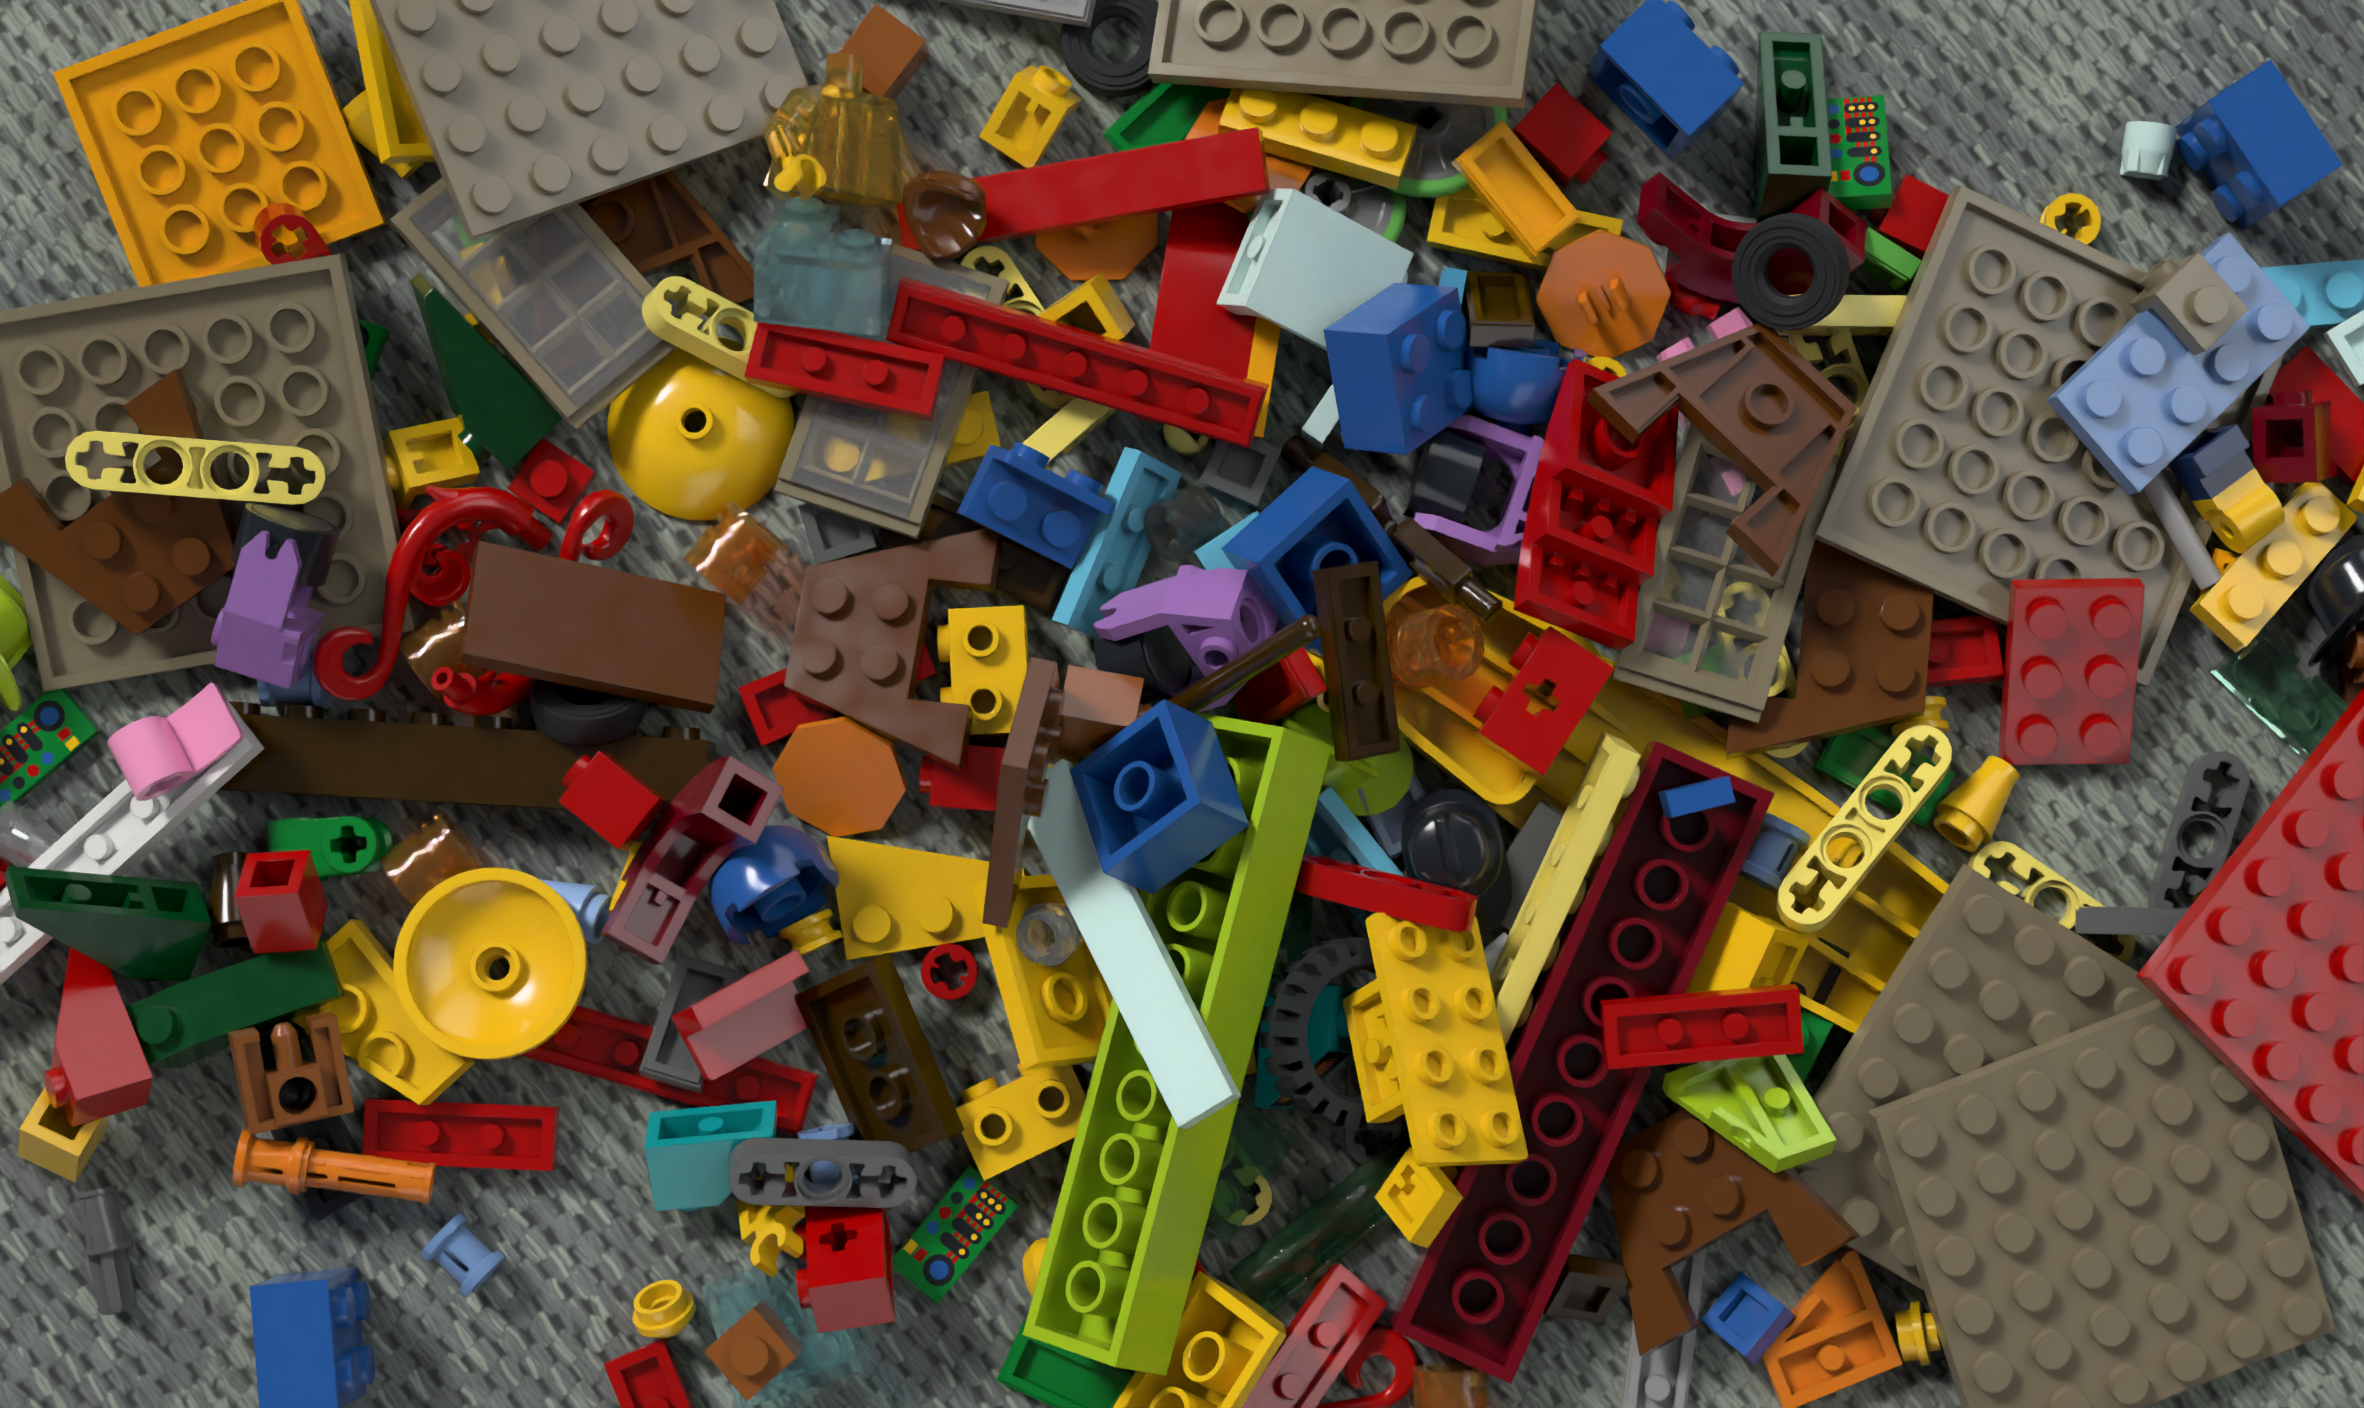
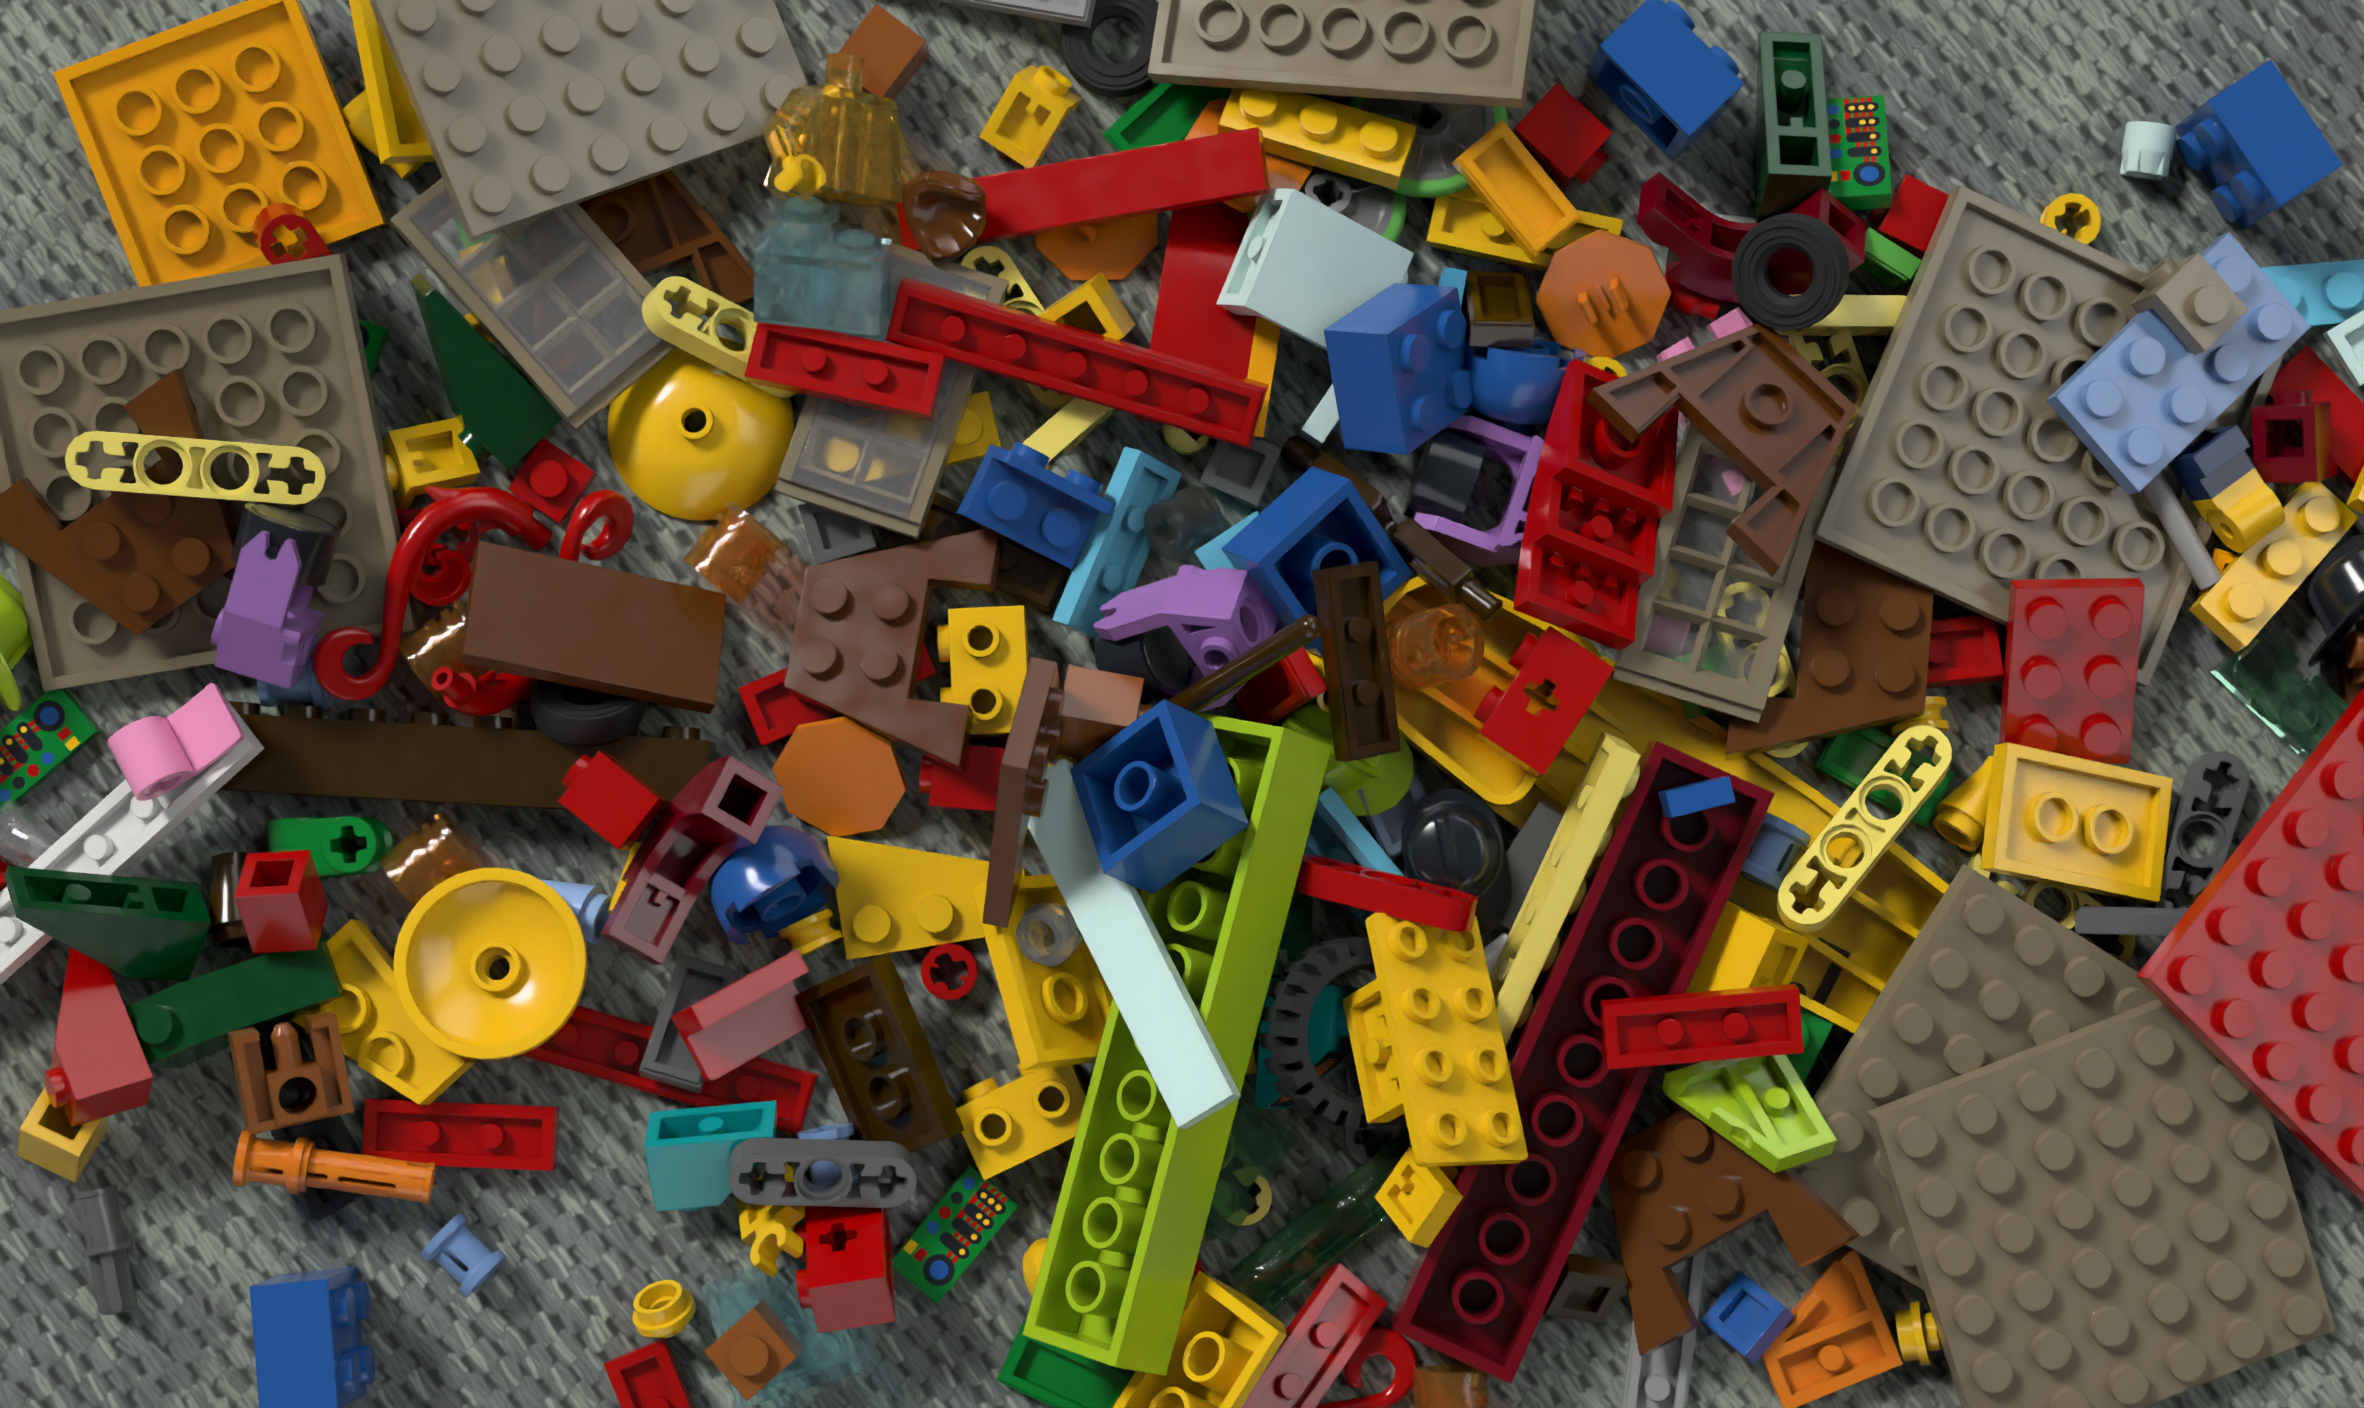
none -> yellow plate [1980,743,2173,904]

